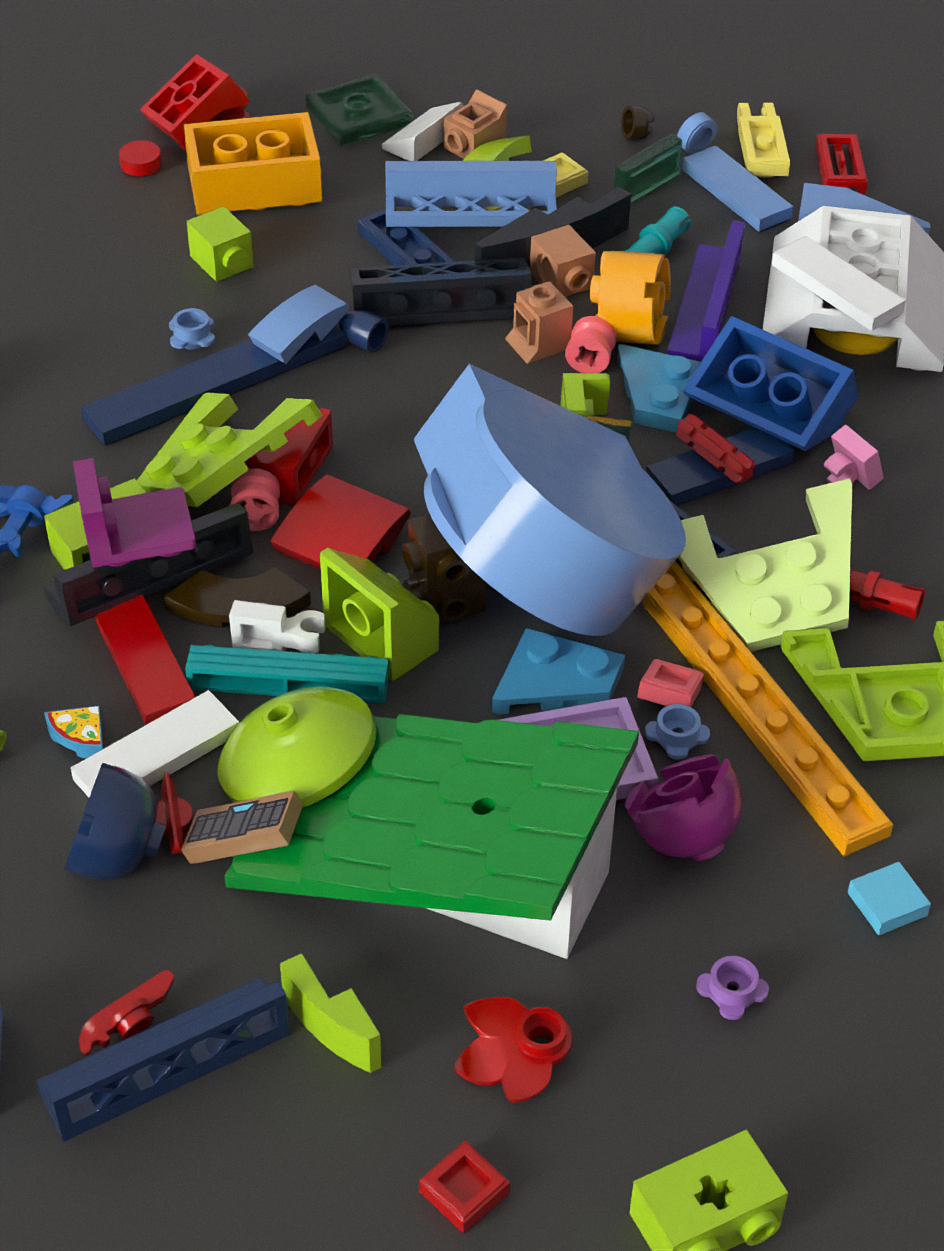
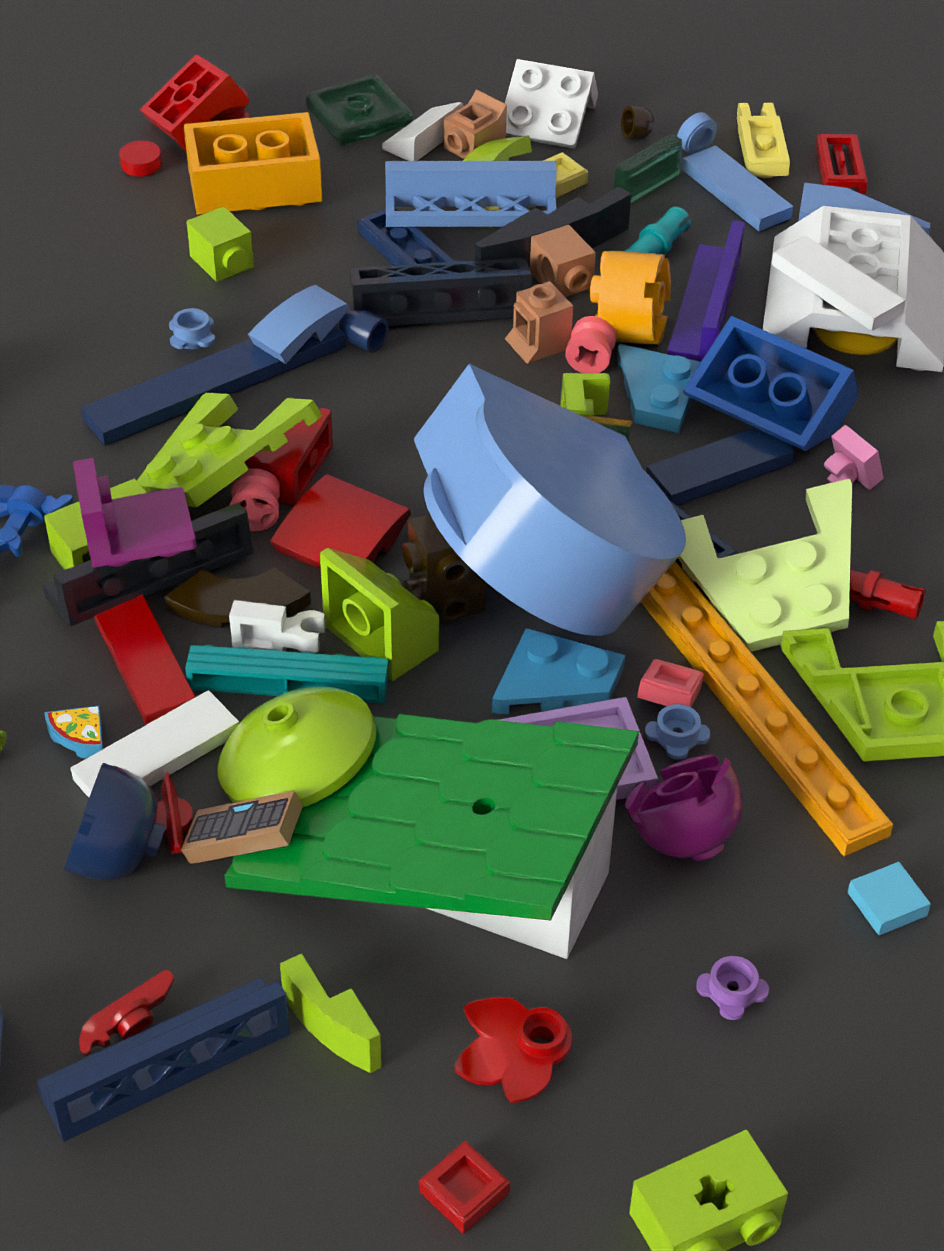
red axle [676,414,755,484] -> none
none -> white bracket [505,59,598,149]

